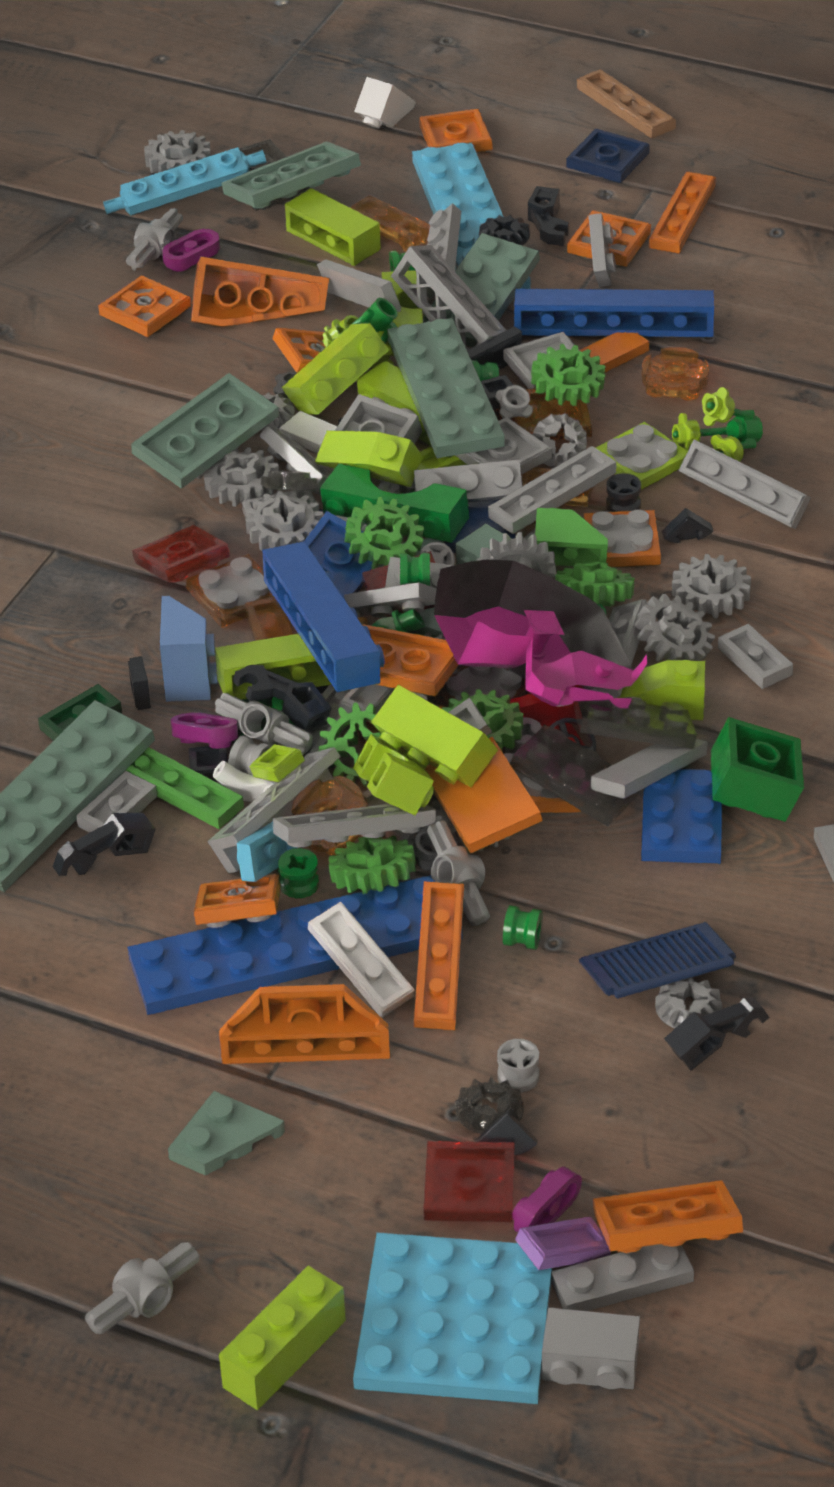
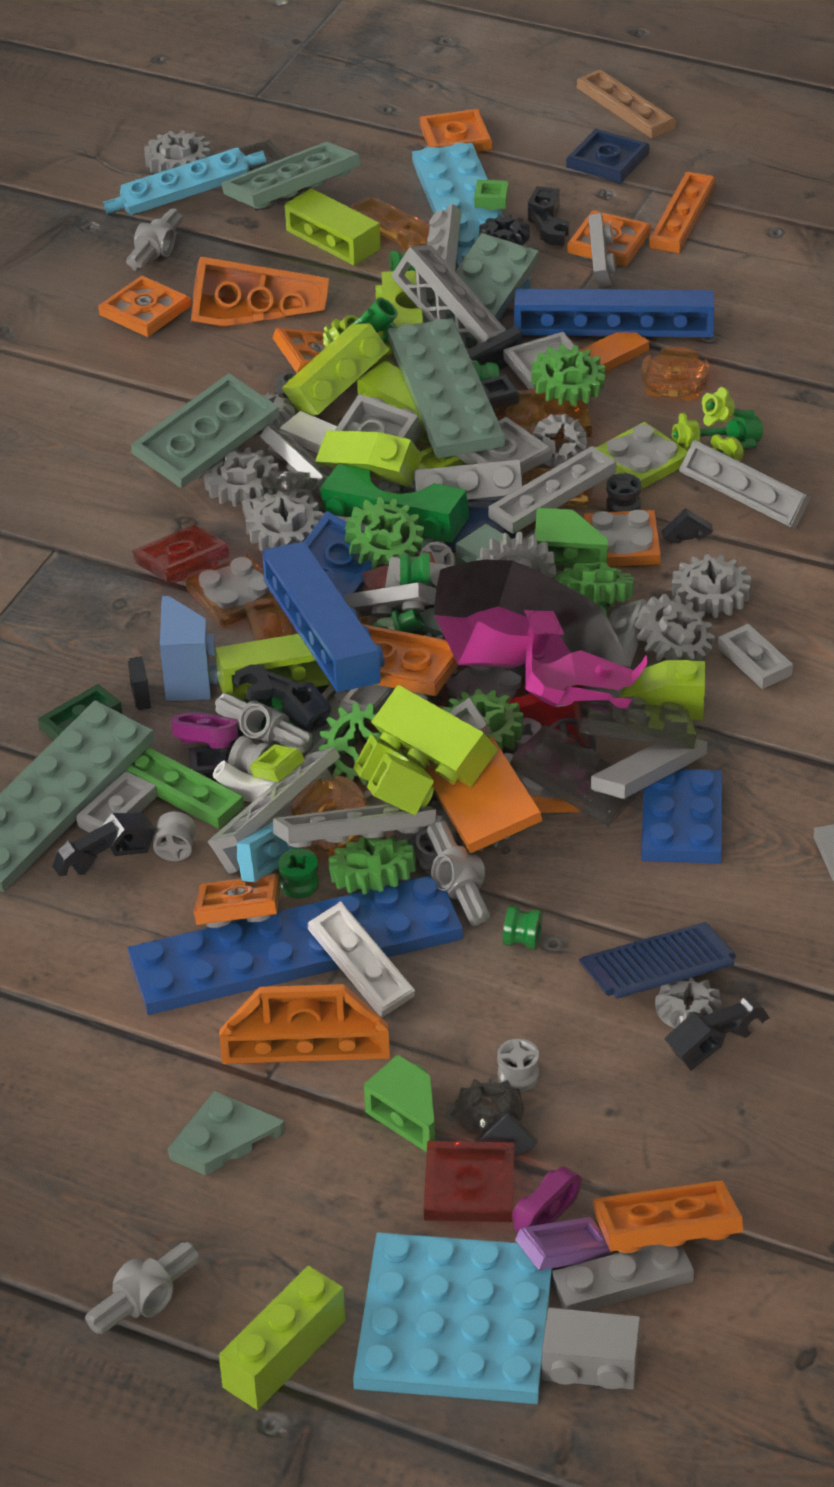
magenta plate [162,229,220,272] -> none
light grey tile [317,259,401,312] -> none
white slope [354,77,416,129] -> none
orange tile [414,881,464,1030] -> none
light grey plate [495,385,533,419] -> none
green brick [711,717,804,822] -> none
none -> light grey wheel [153,812,196,862]
none -> bright green slope [364,1055,435,1154]
none -> bright green plate [474,180,509,210]

